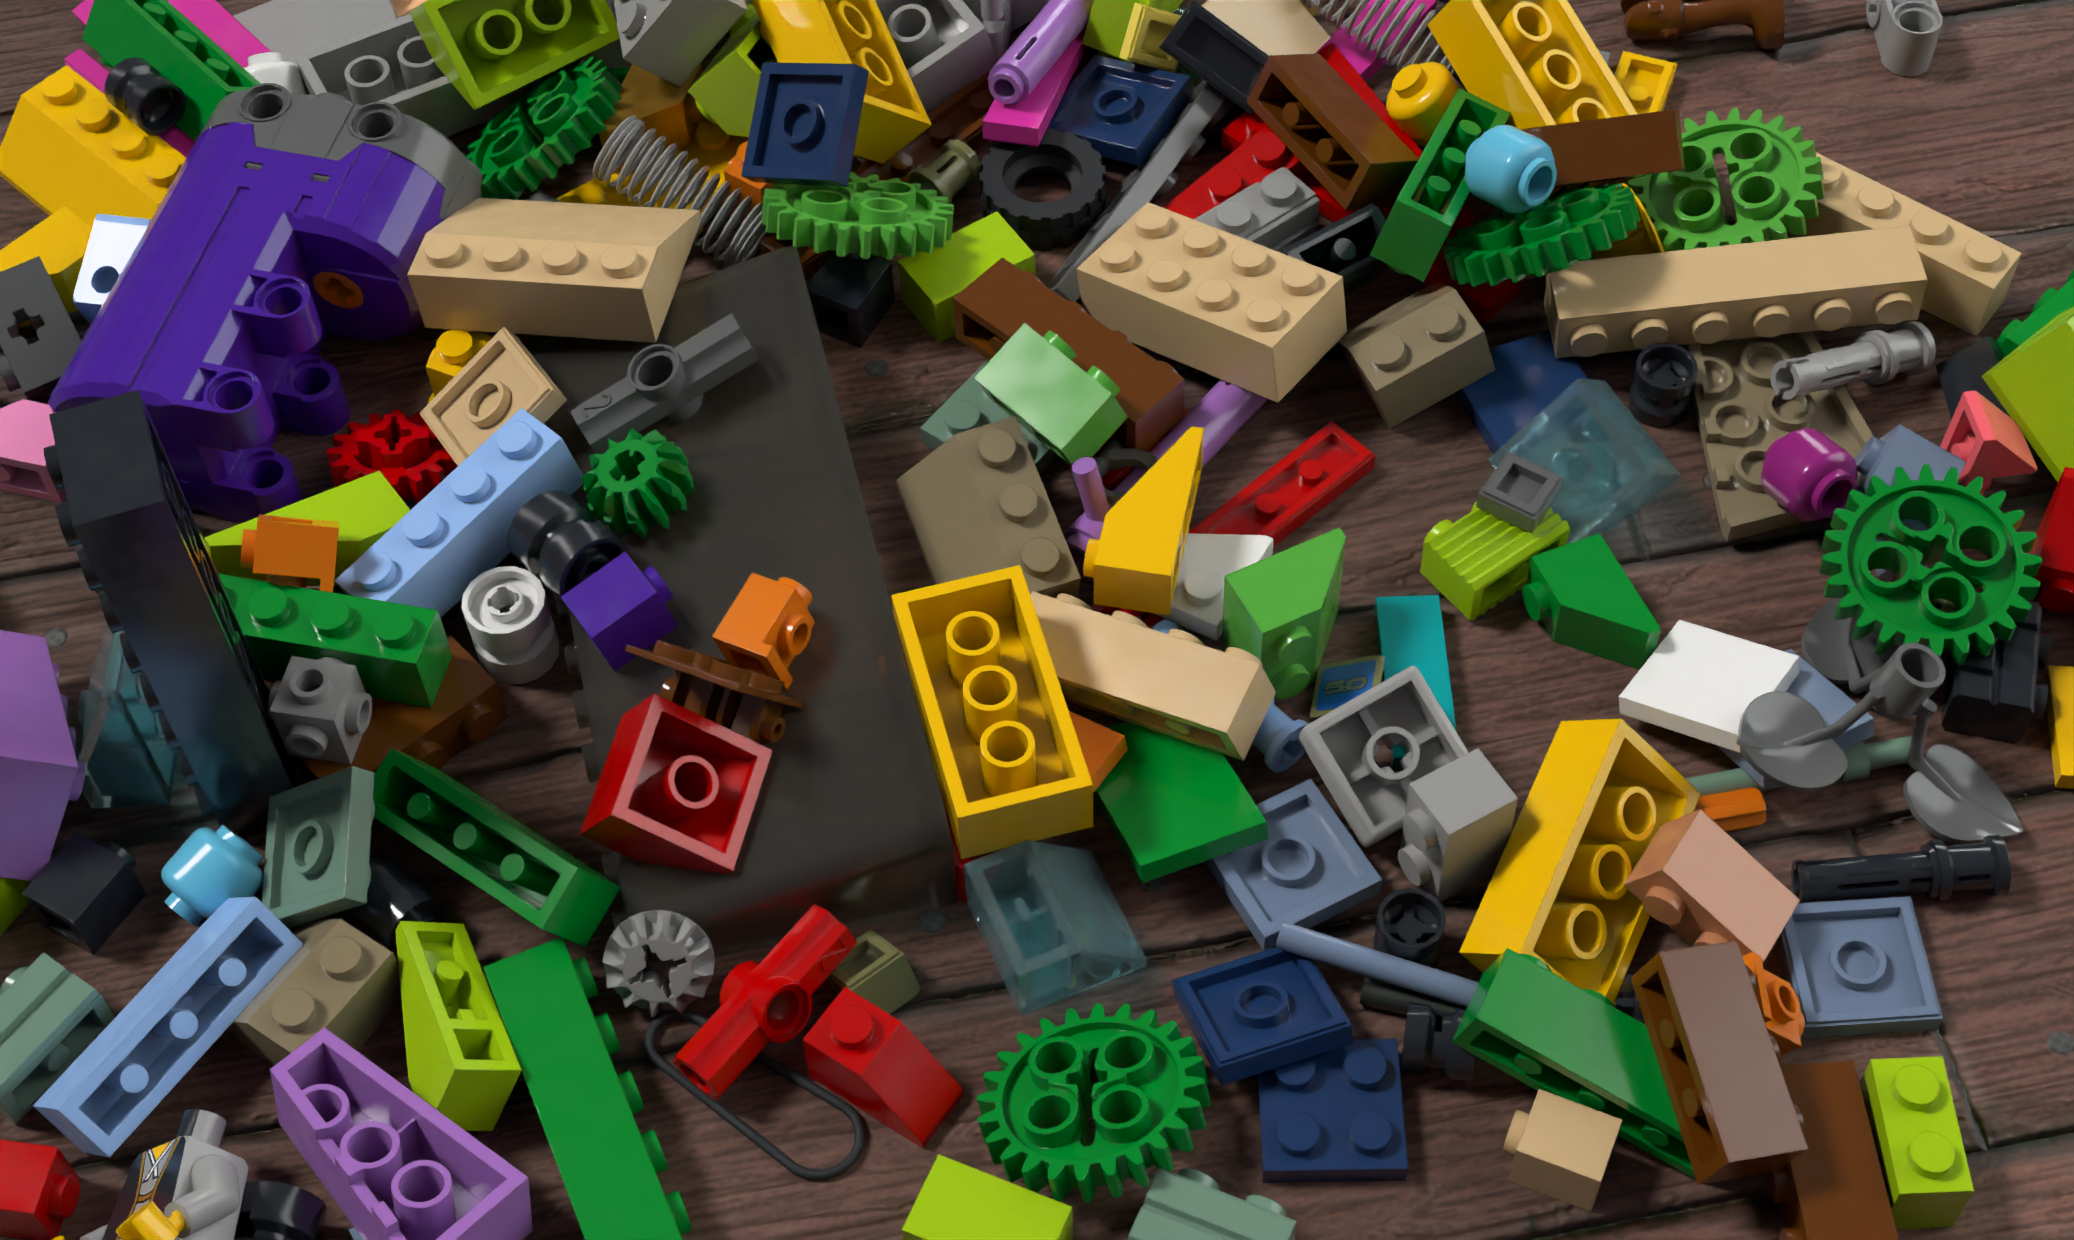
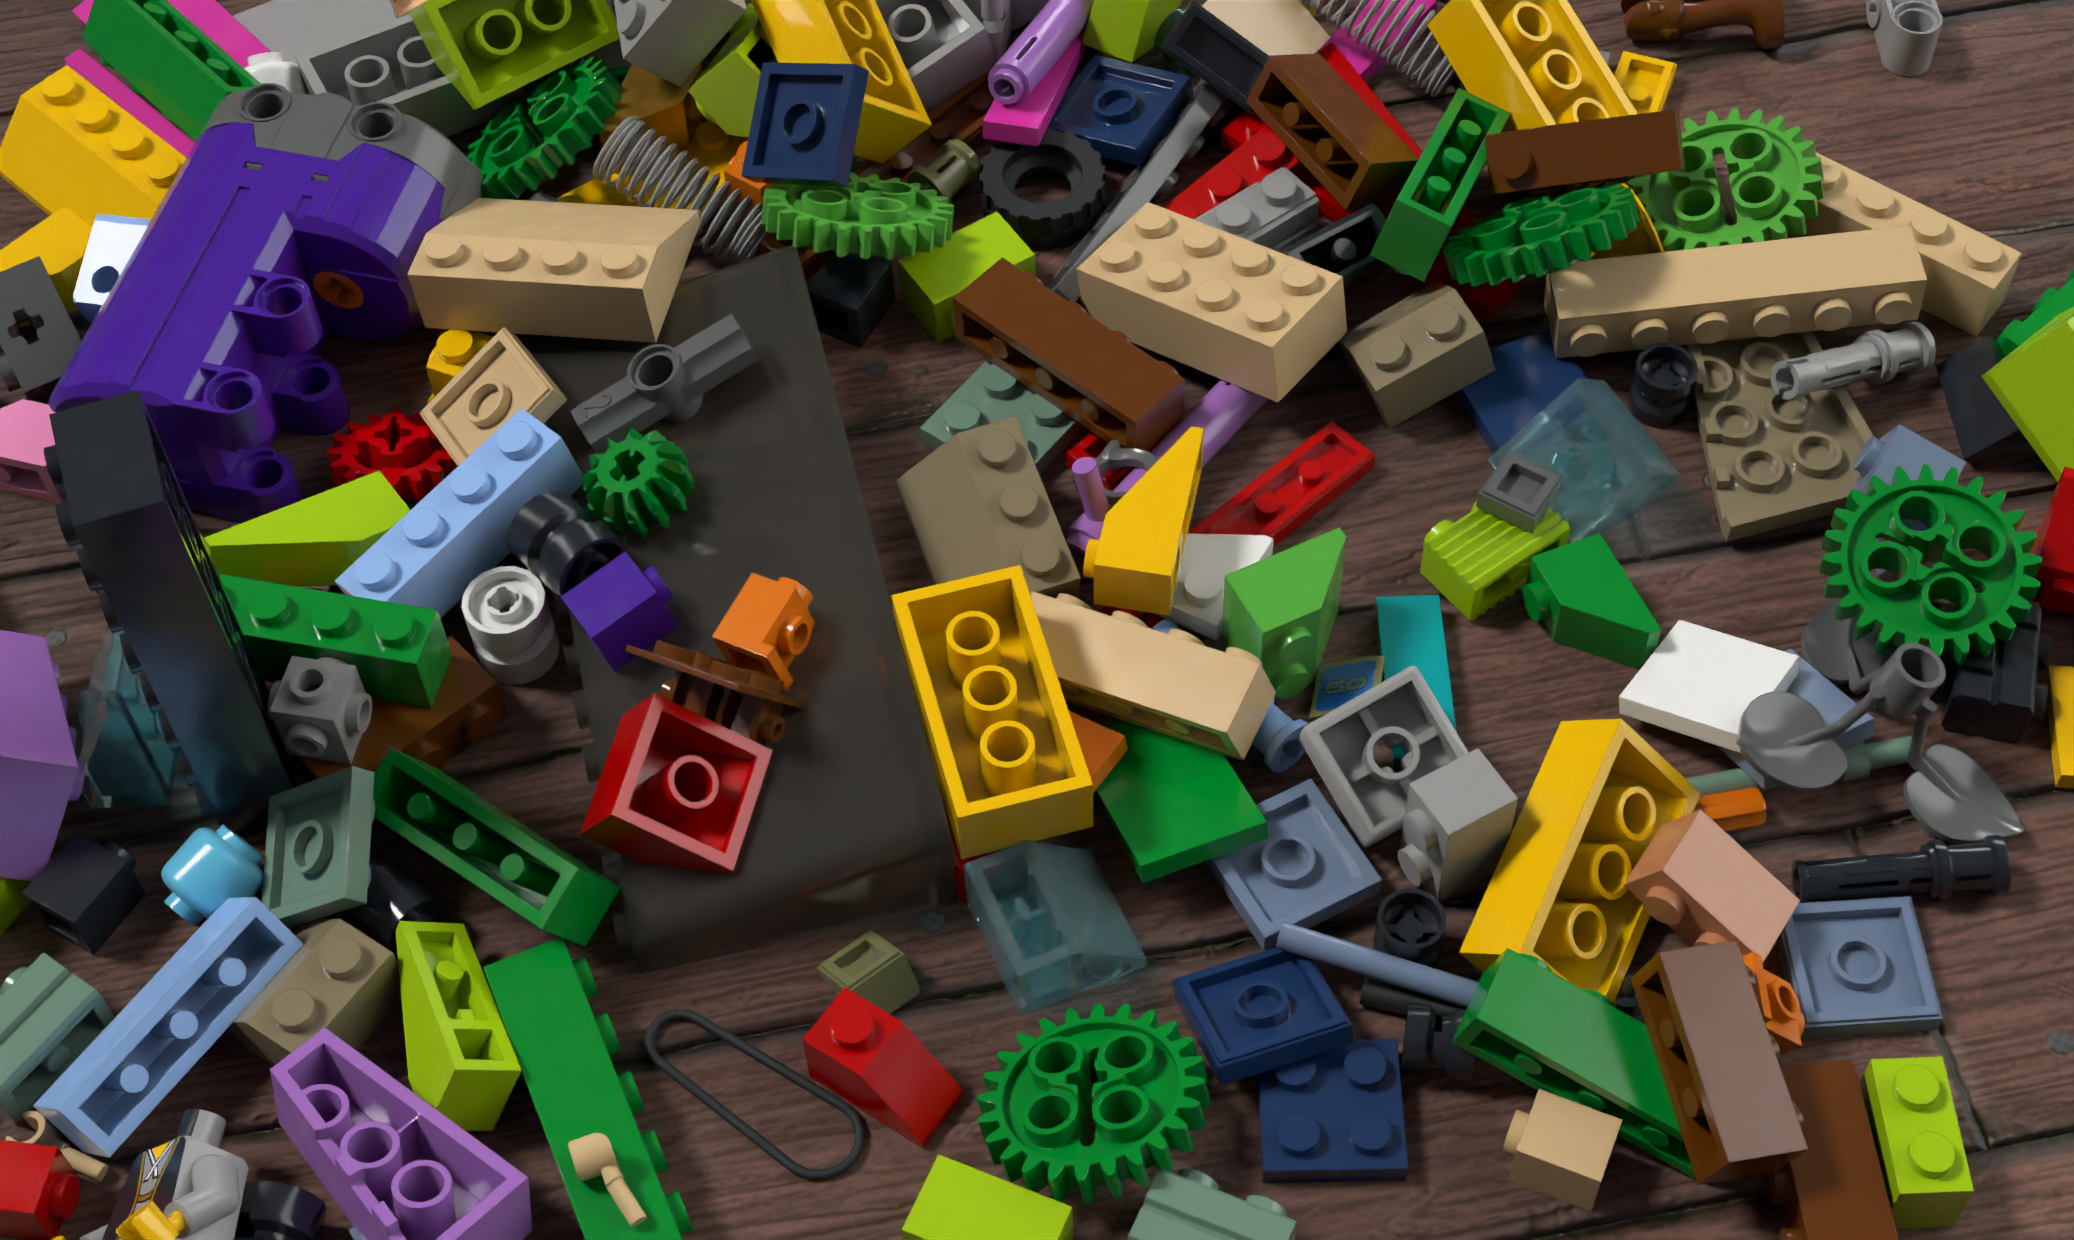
black wheel [104,57,186,135] -> none
orange brick [240,514,339,593] -> none
light grey gear [602,910,715,1018] -> none
red piece [672,904,857,1101] -> none
bright green brick [974,322,1128,467] -> none
light yellow tile [1119,3,1181,73] -> none
yellow head [1386,62,1464,147] -> none
medium azure head [1465,125,1557,213] -> none
magenta head [1761,428,1858,522] -> none
coral slope [1940,391,2037,495] -> none
none -> tan hand [5,1110,108,1181]
none -> tan hand [568,1133,647,1227]

